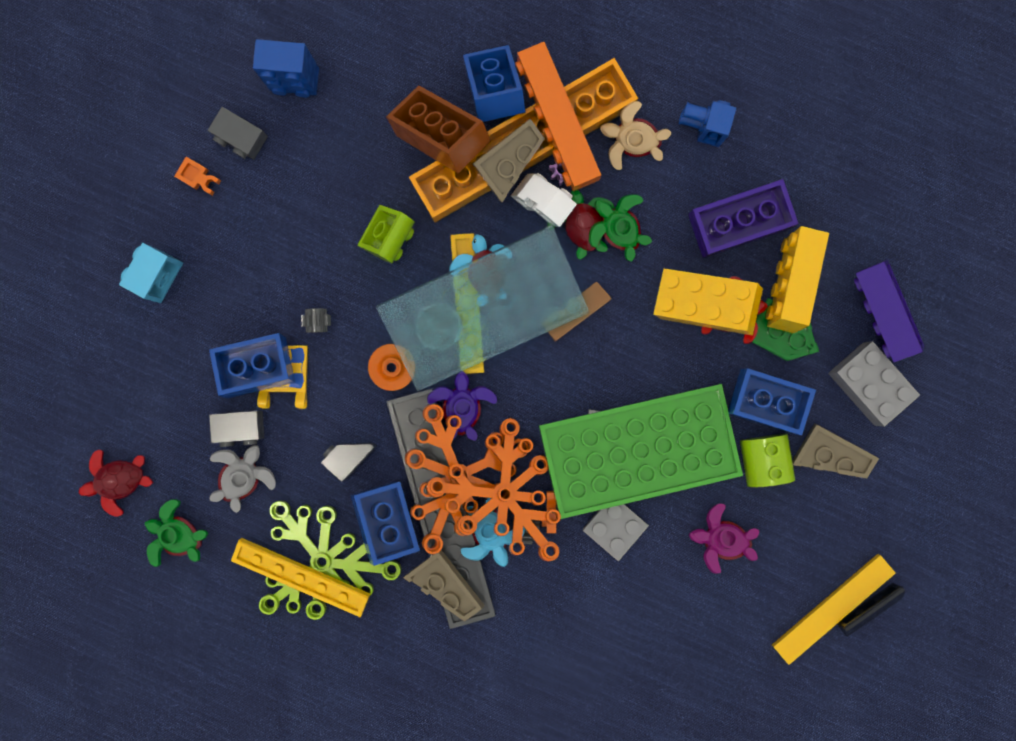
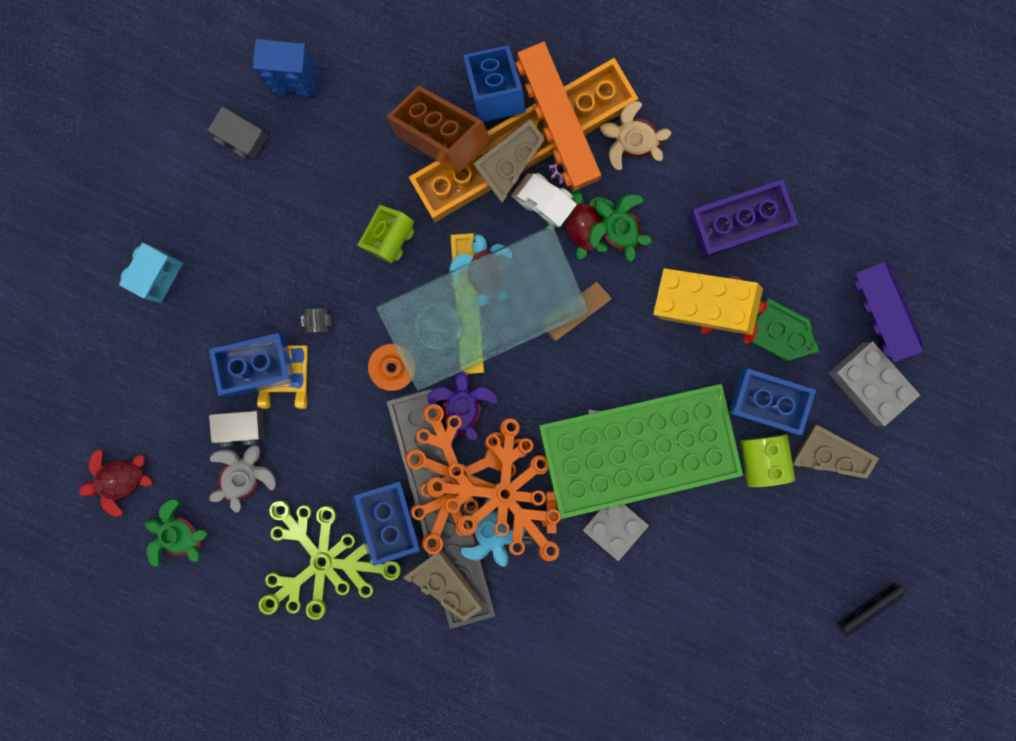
orange plate [174,157,221,196] -> none
yellow tile [231,538,370,617] -> none
slope [321,443,377,482] -> none
blue brick [678,100,736,147] -> none
magenta animal [689,504,759,574] -> none
yellow brick [766,226,829,333] -> none
yellow tile [772,554,896,665] -> none

